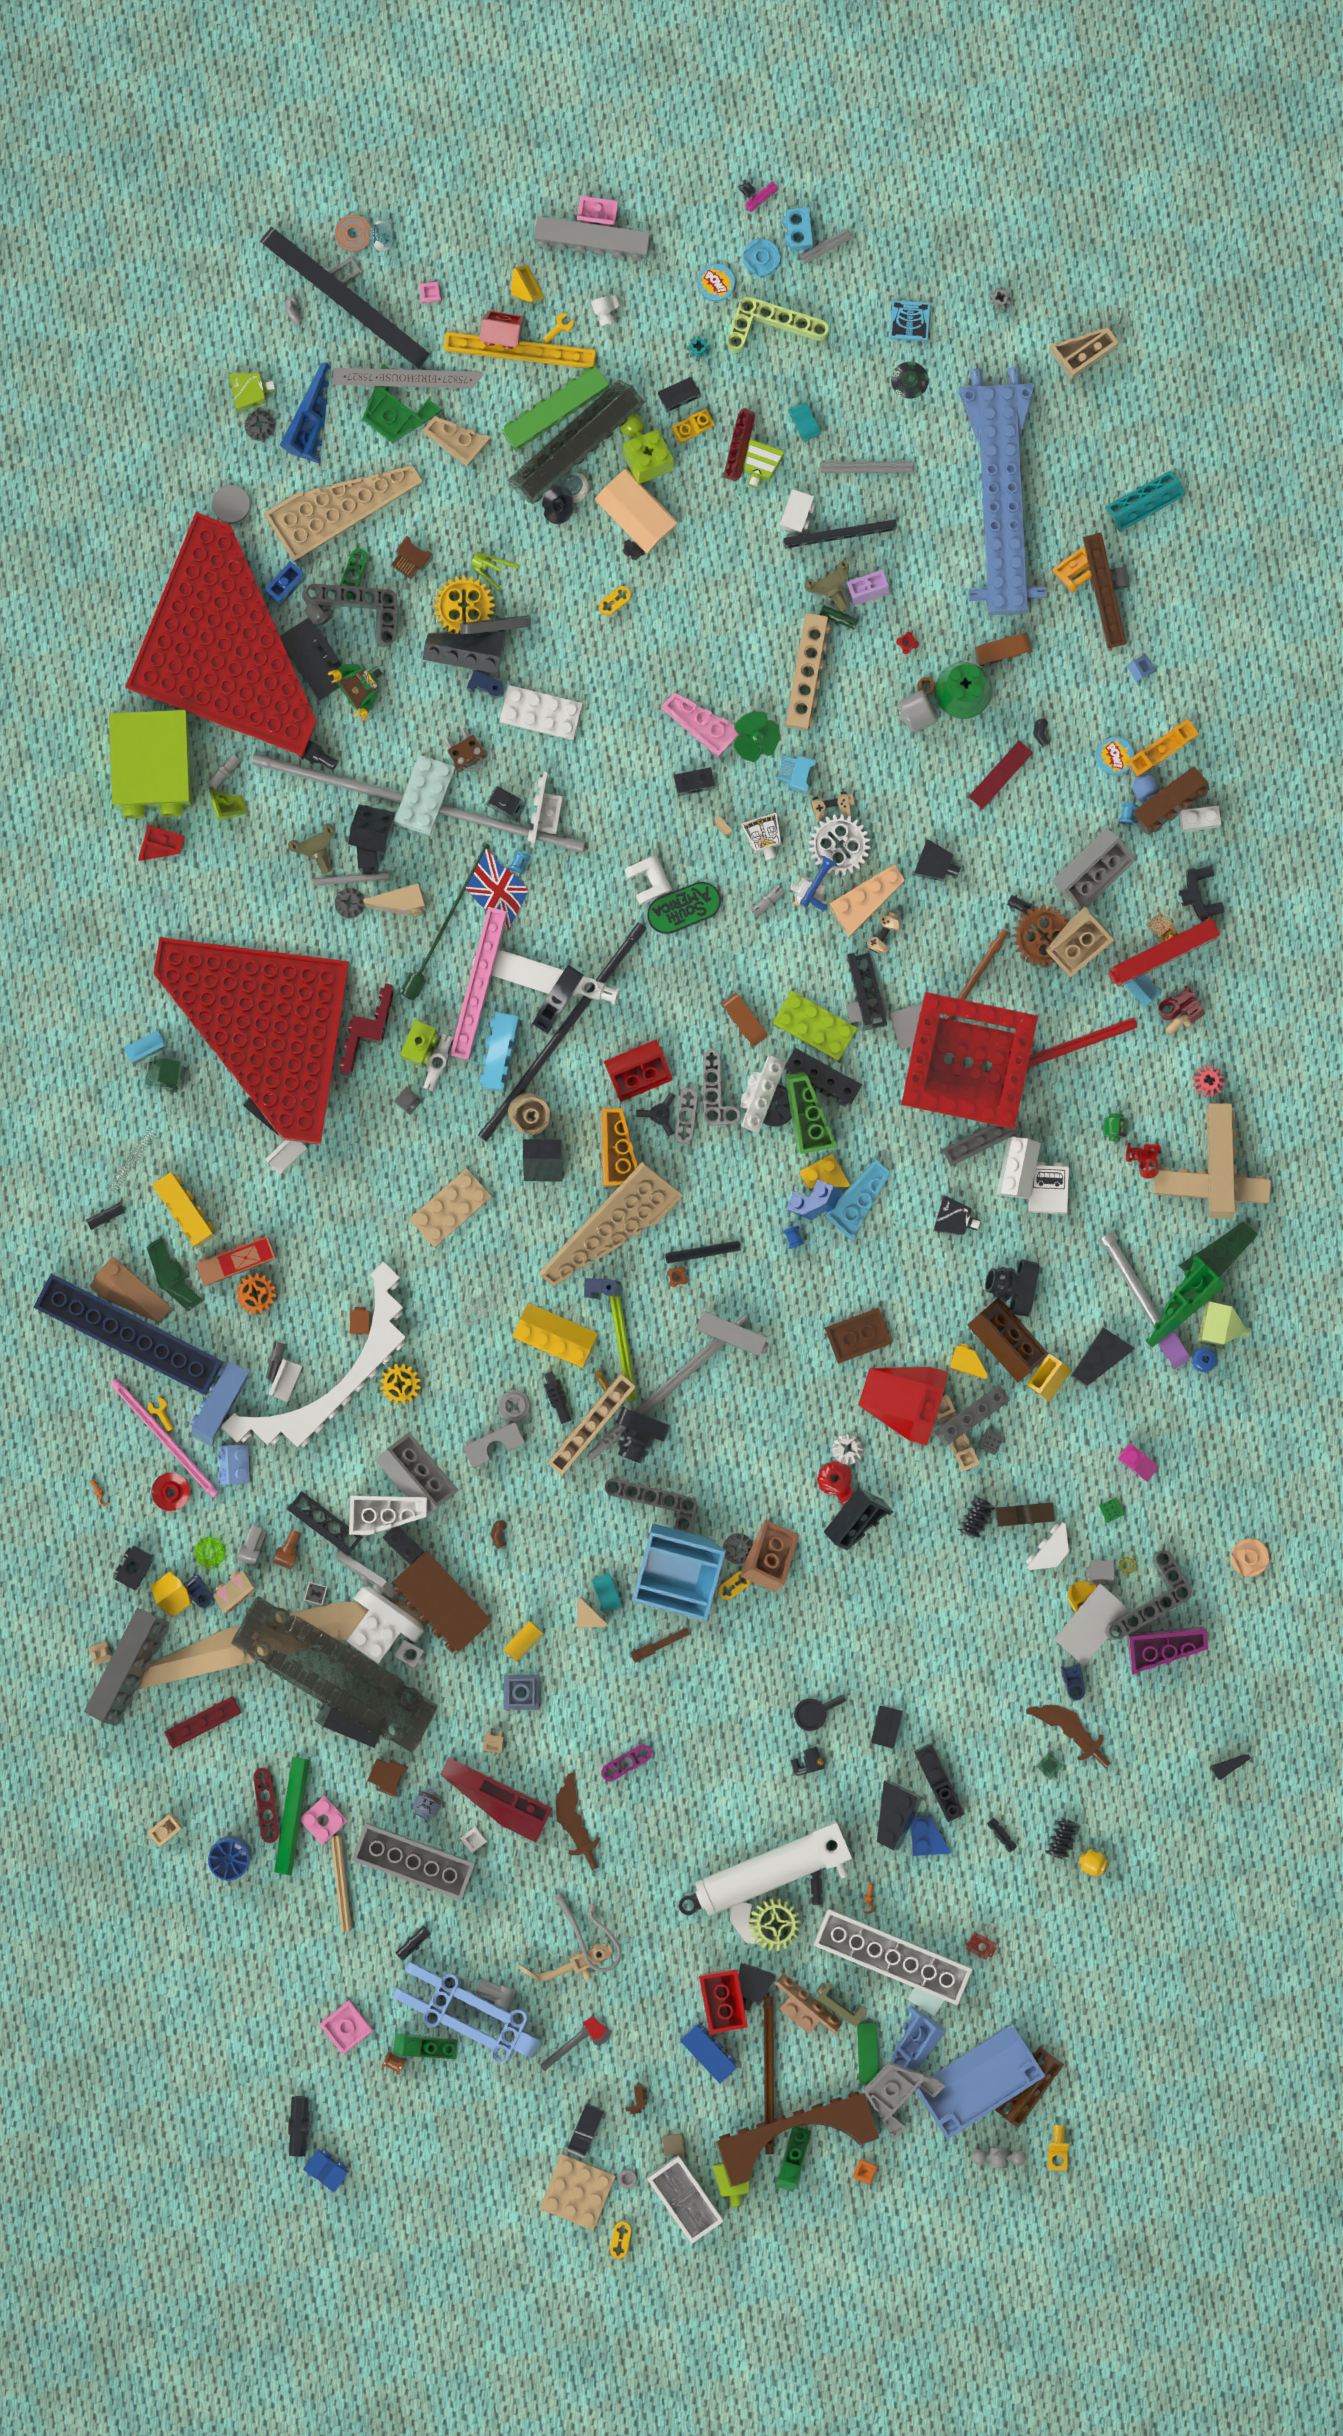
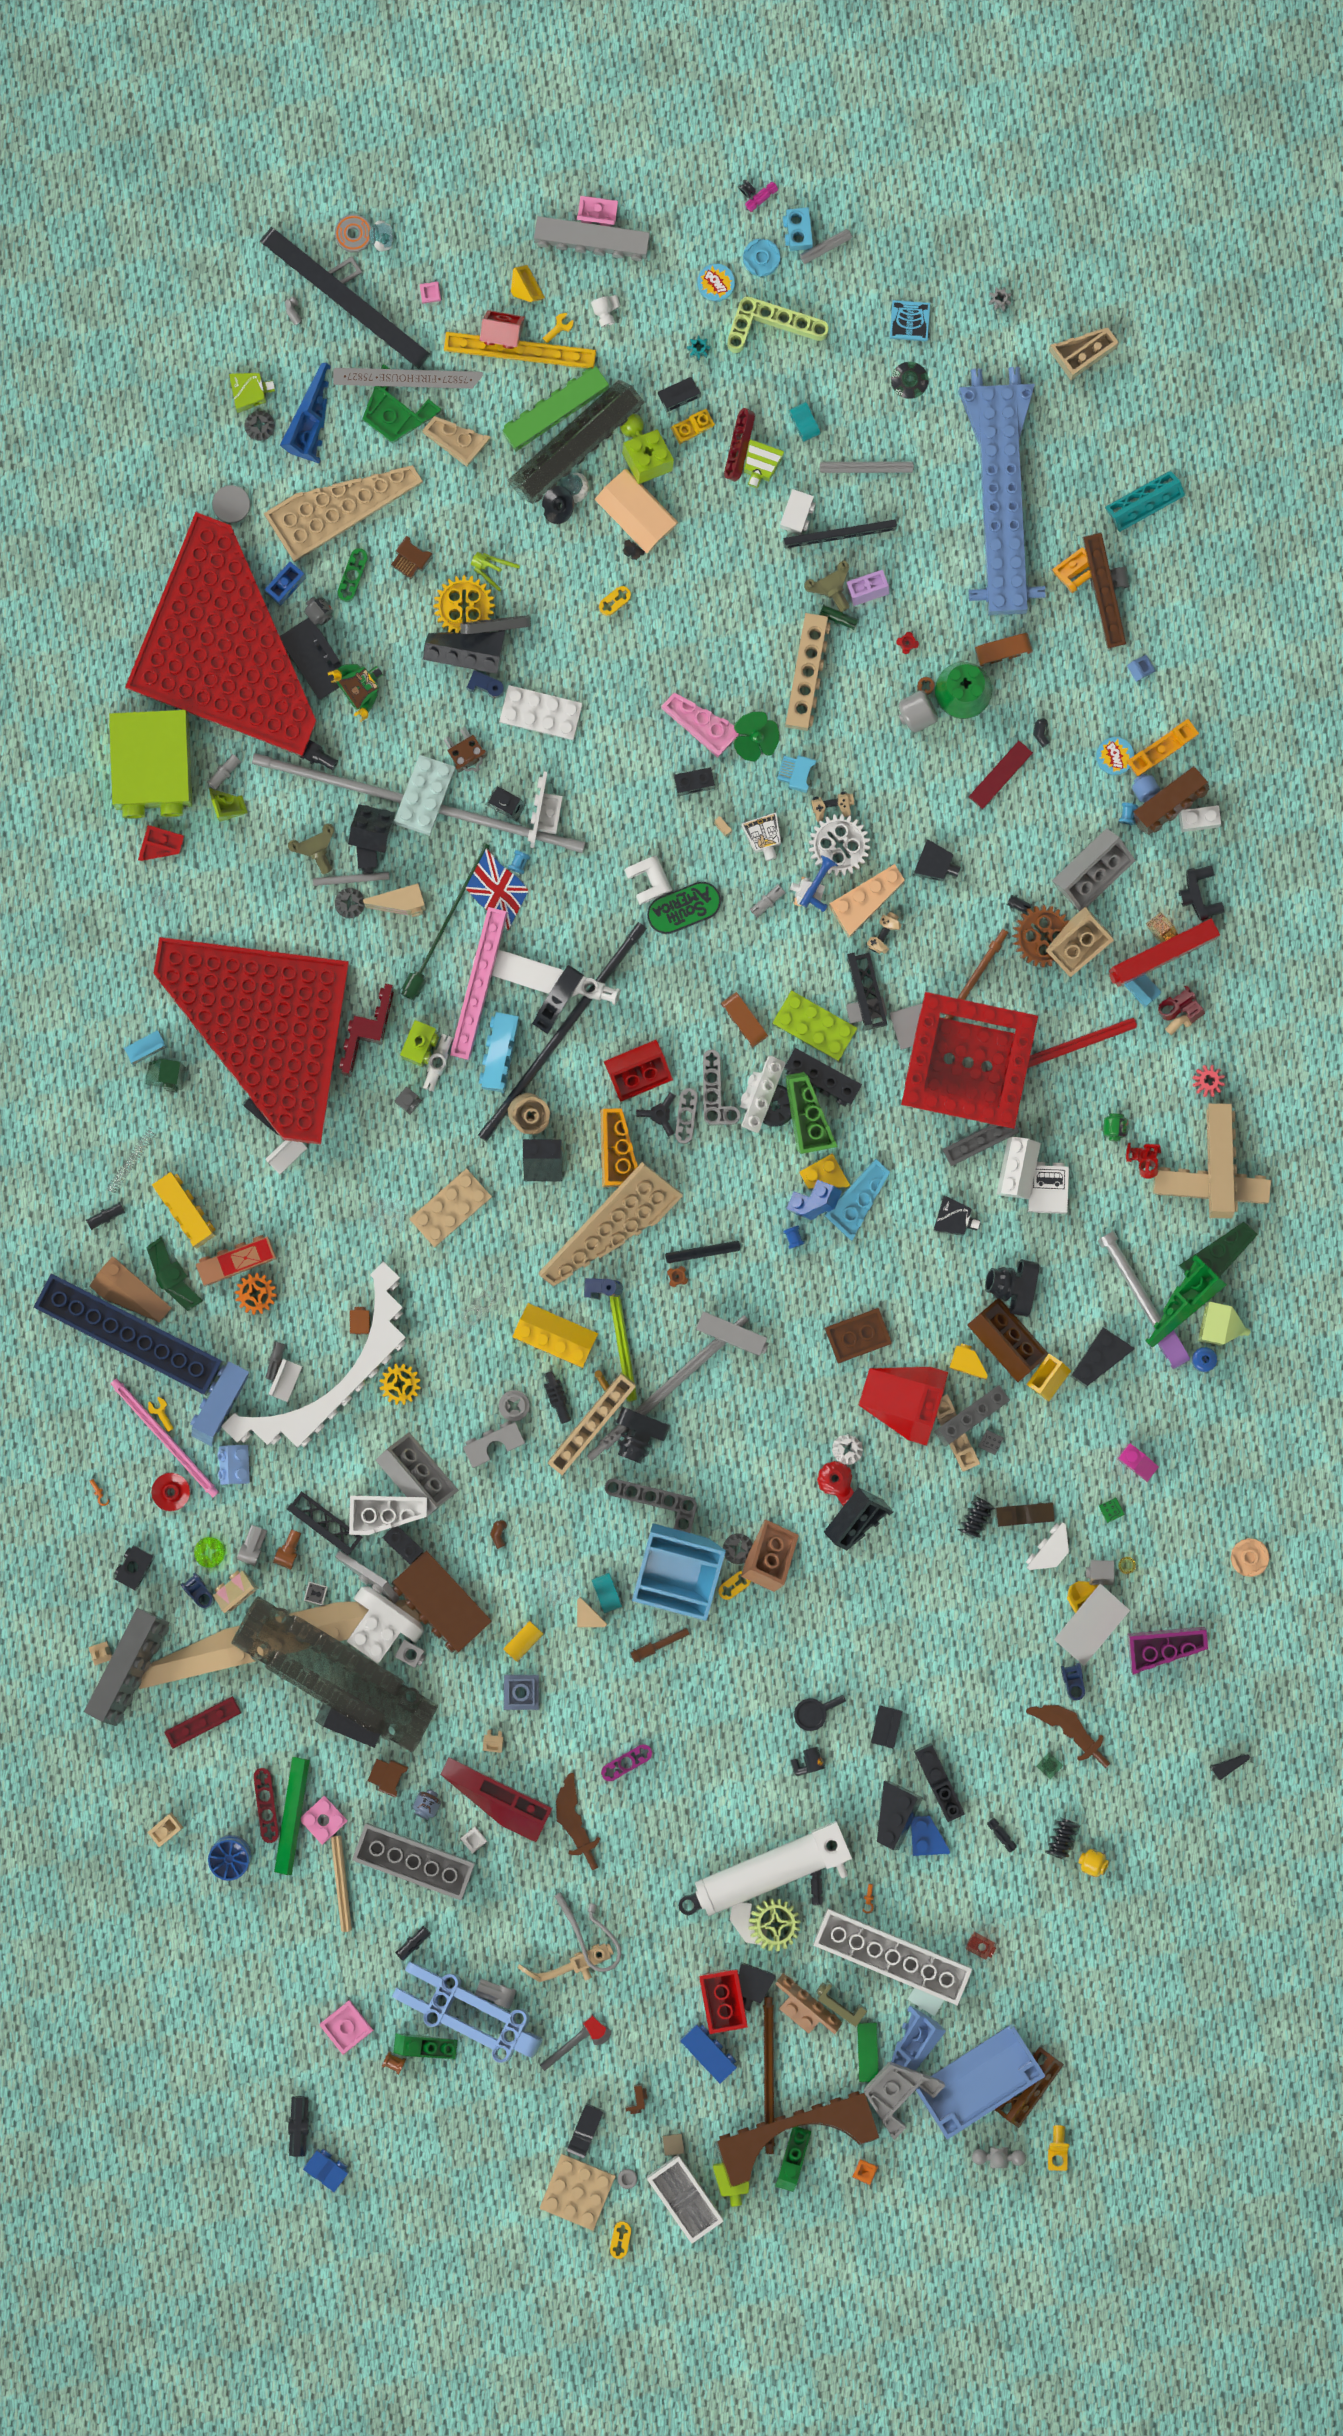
yellow slope [151,1571,192,1617] -> none
dark grey beam [302,584,397,647] -> none
dark grey beam [1106,1550,1192,1640] -> none

